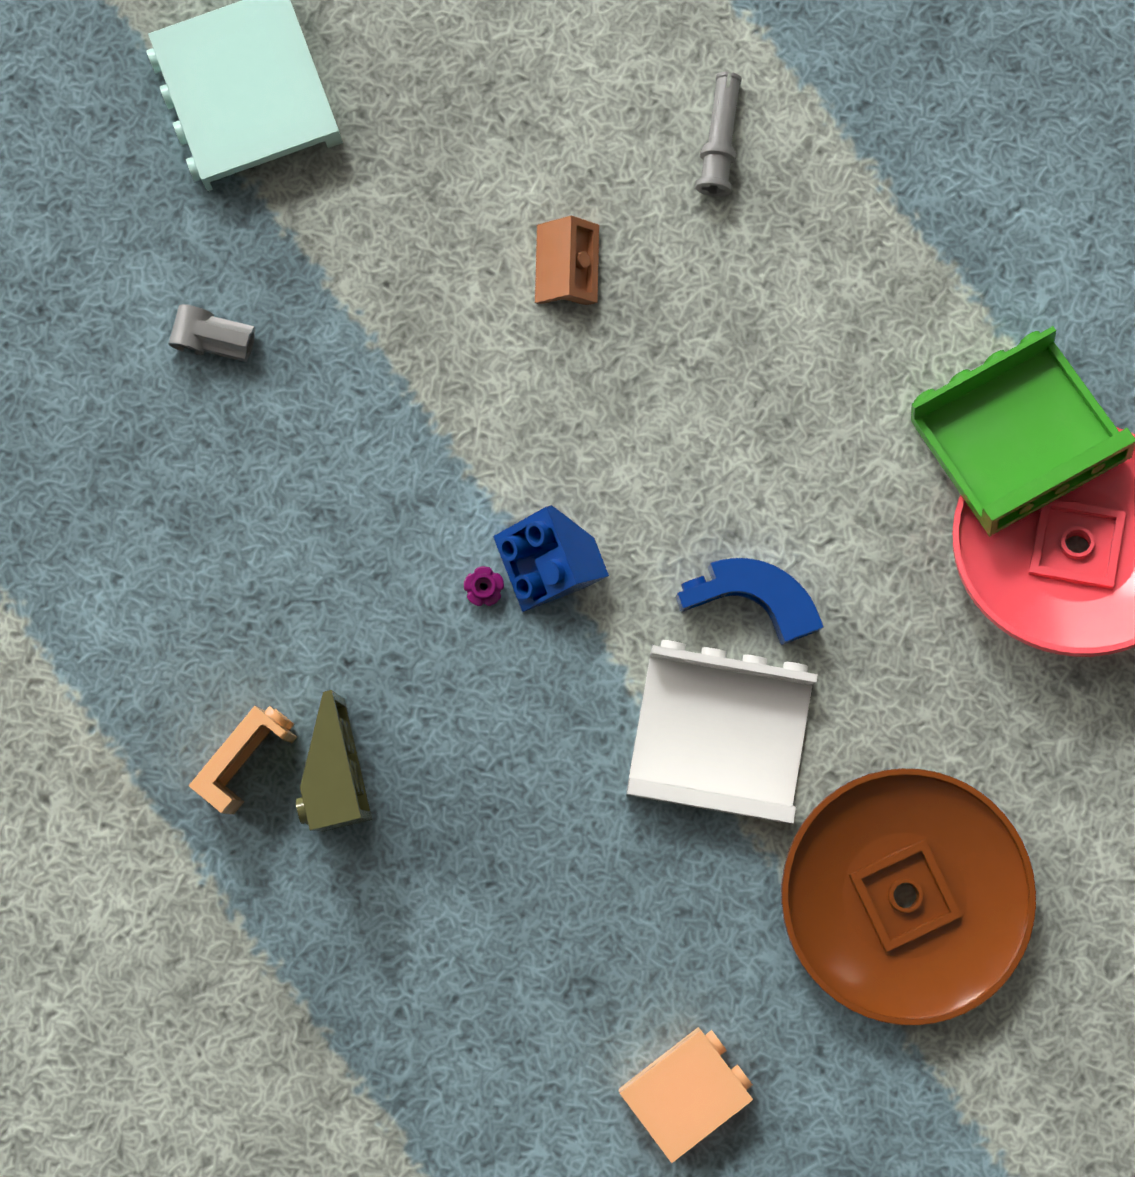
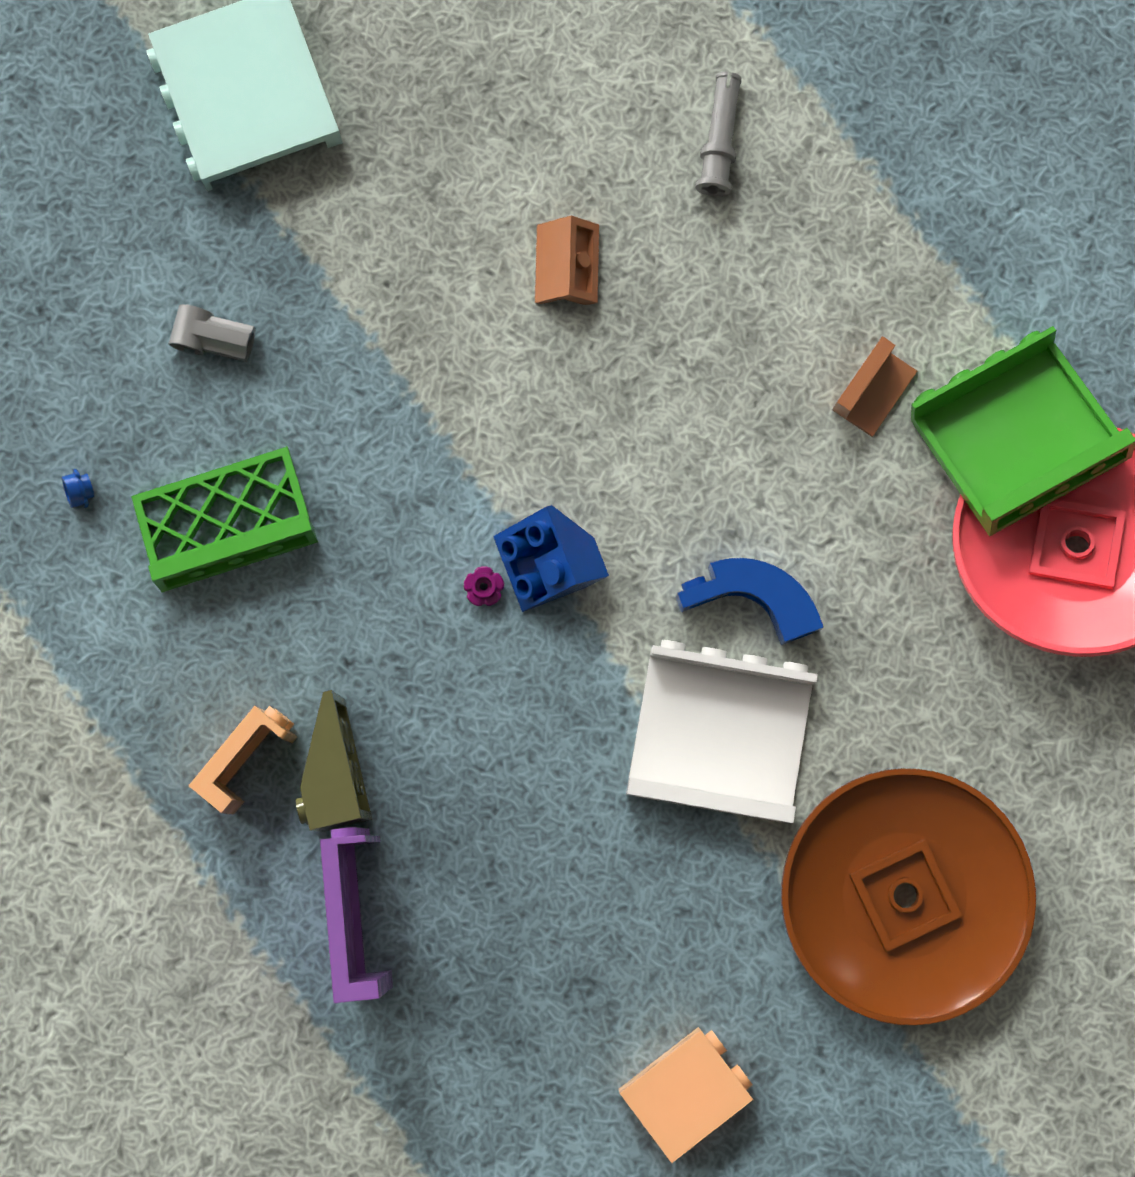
none -> blue plate [61,469,94,508]
none -> bright green fence [131,446,318,592]
none -> medium lavender panel [320,827,393,1003]
none -> nougat panel [832,336,917,437]

